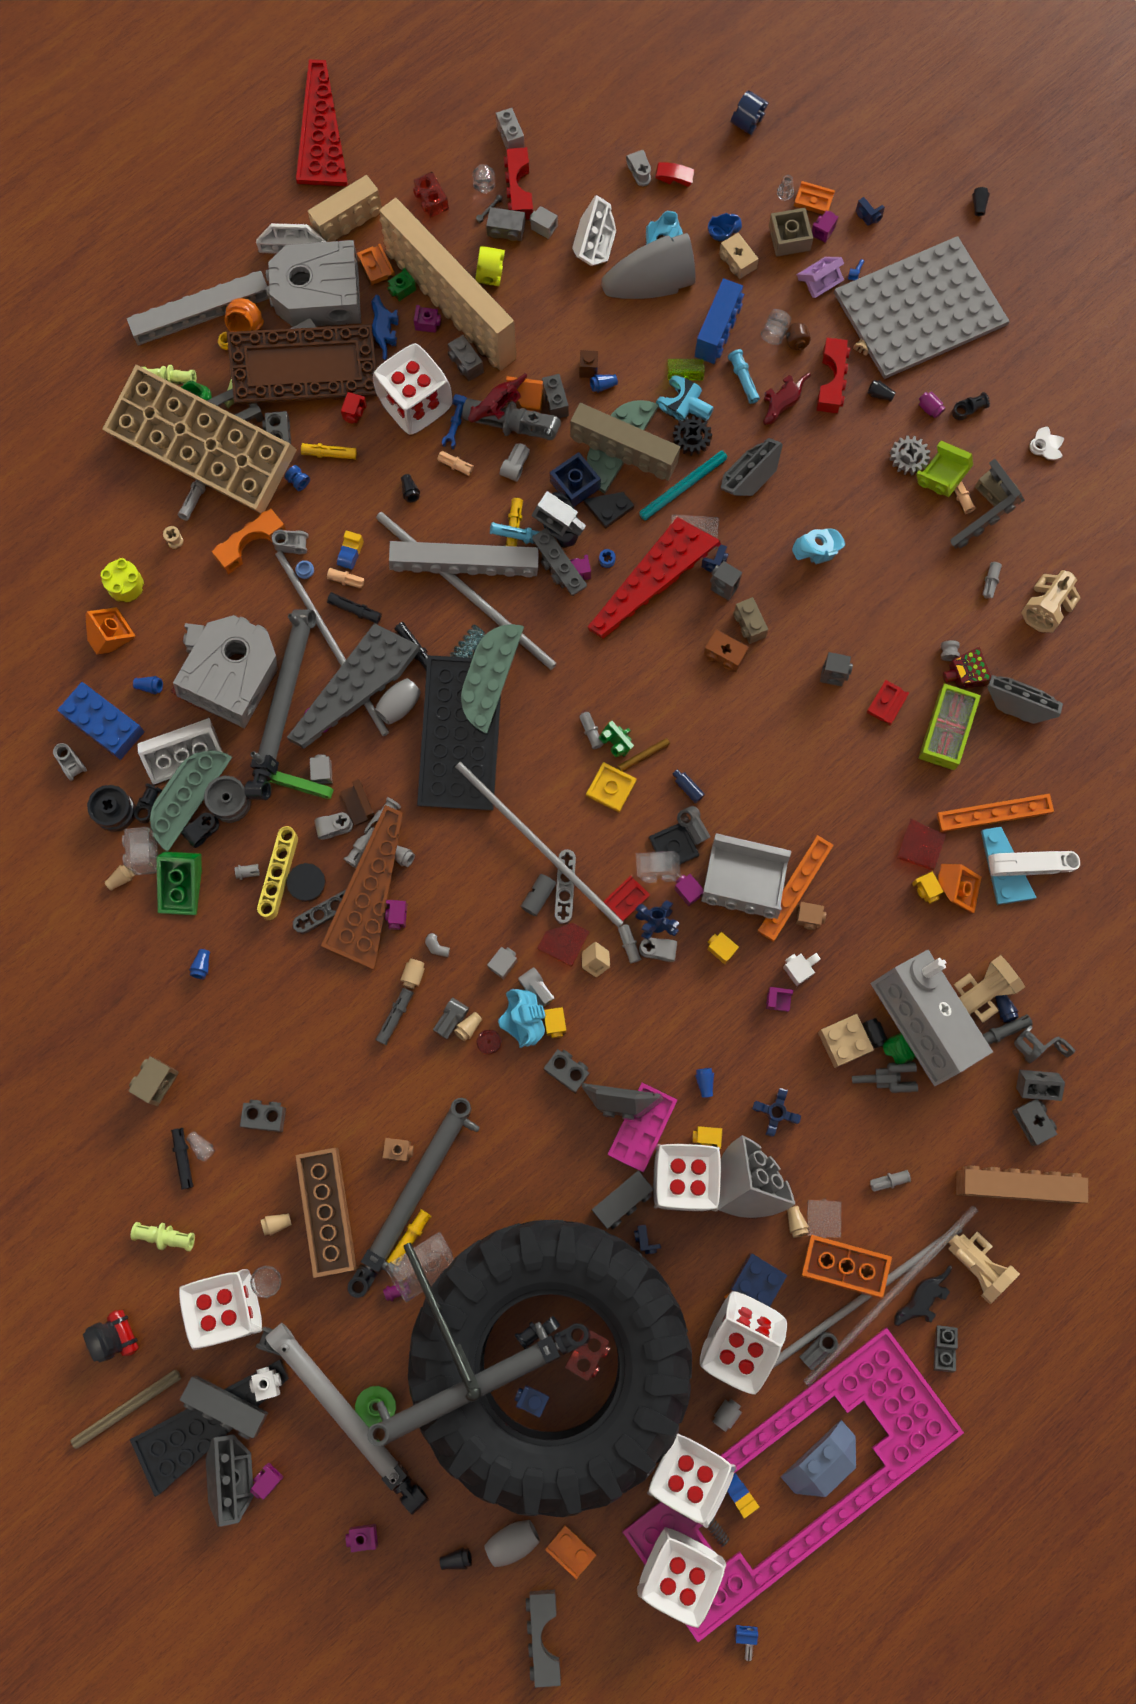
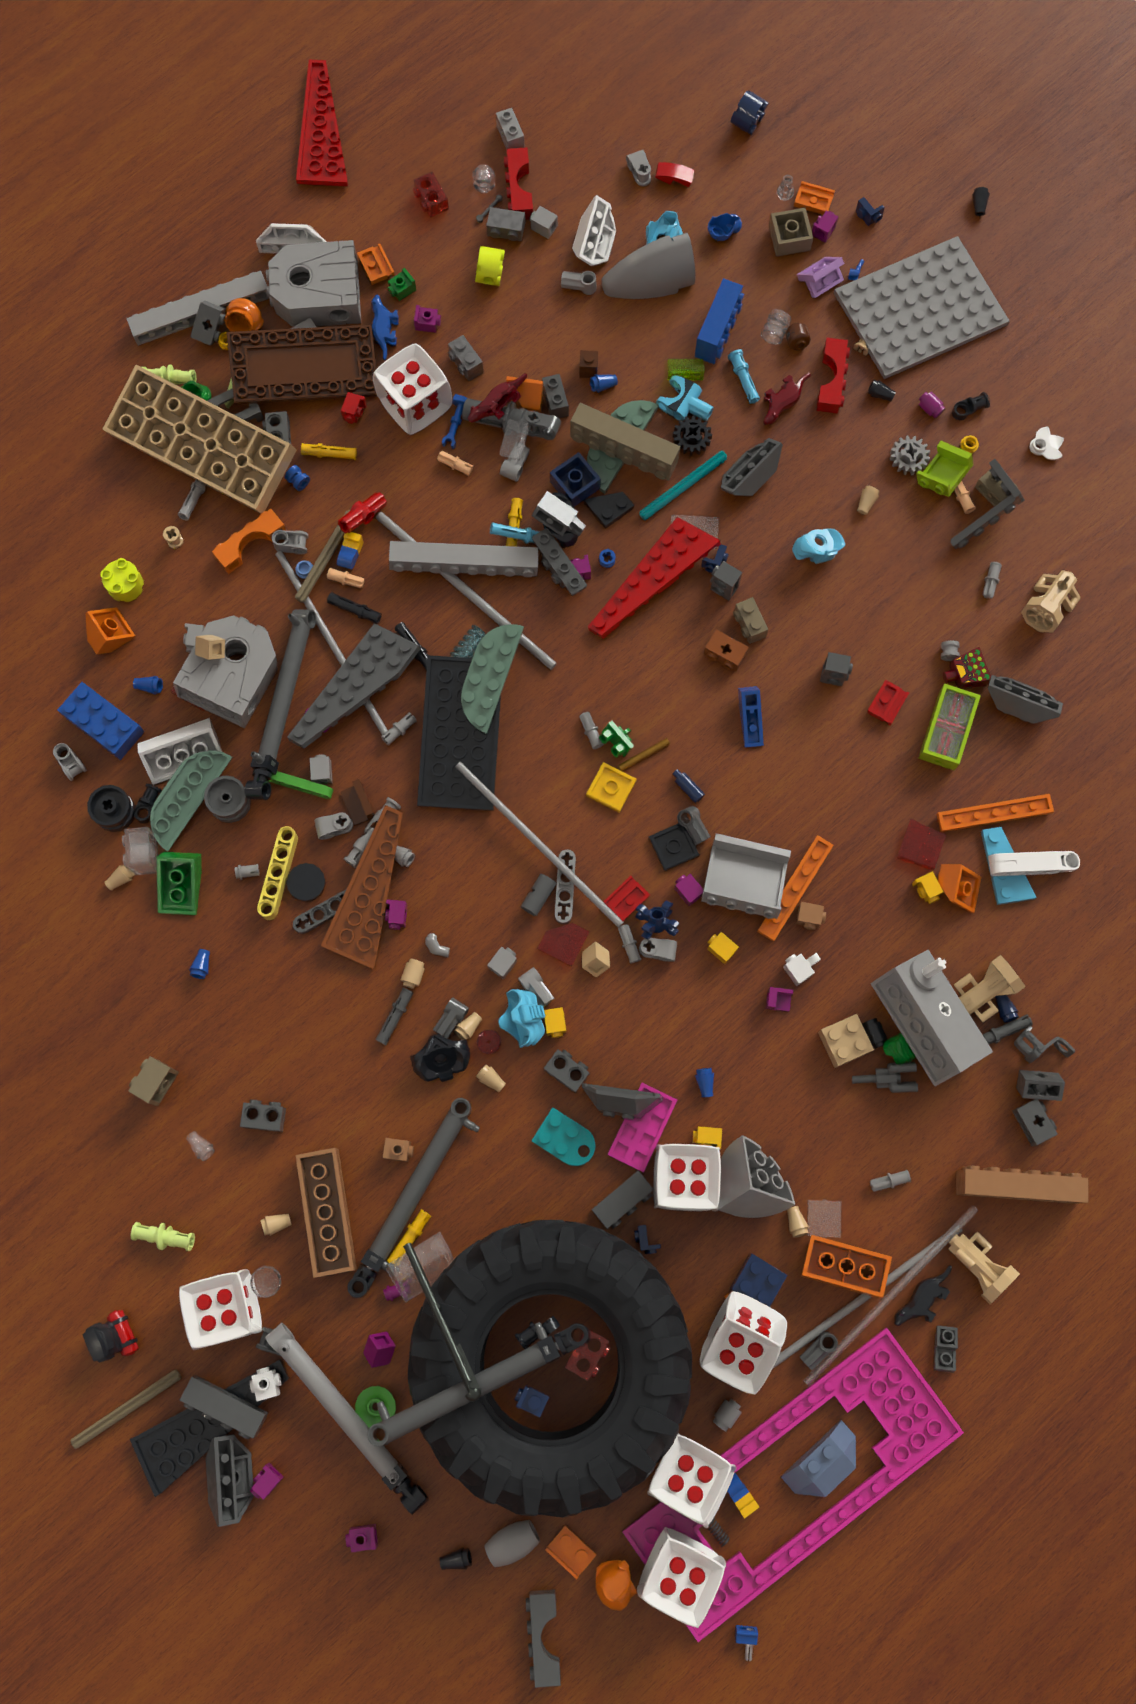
black pin [171,1128,194,1190] -> none
black piece [181,813,220,848] -> none
tan brick [308,175,382,242] -> none
light grey piece [375,678,421,725] -> none
tan brick [379,198,517,371] -> none
black cone [401,474,420,503] -> none
clear brick [636,851,681,883] -> none
tan brick [719,233,758,279] -> none
dark blue pin [752,1088,801,1137] -> none
none -> dark grey brick [190,301,226,346]
none -> tan panel [195,635,225,660]
none -> dark tan axle [295,510,350,603]
none -> red piece [338,492,387,534]
none -> magenta panel [363,1332,395,1368]
none -> light grey pin [381,712,417,746]
none -> black piece [410,1034,470,1082]
none -> tan cone [476,1064,506,1093]
none -> clear panel [499,419,530,461]
none -> teal plate [531,1107,595,1166]
none -> light grey piece [561,271,597,295]
none -> orange helmet [595,1560,637,1611]
none -> blue slope [738,686,764,747]
none -> tan cone [857,486,879,515]
none -> yellow plate [960,435,979,453]

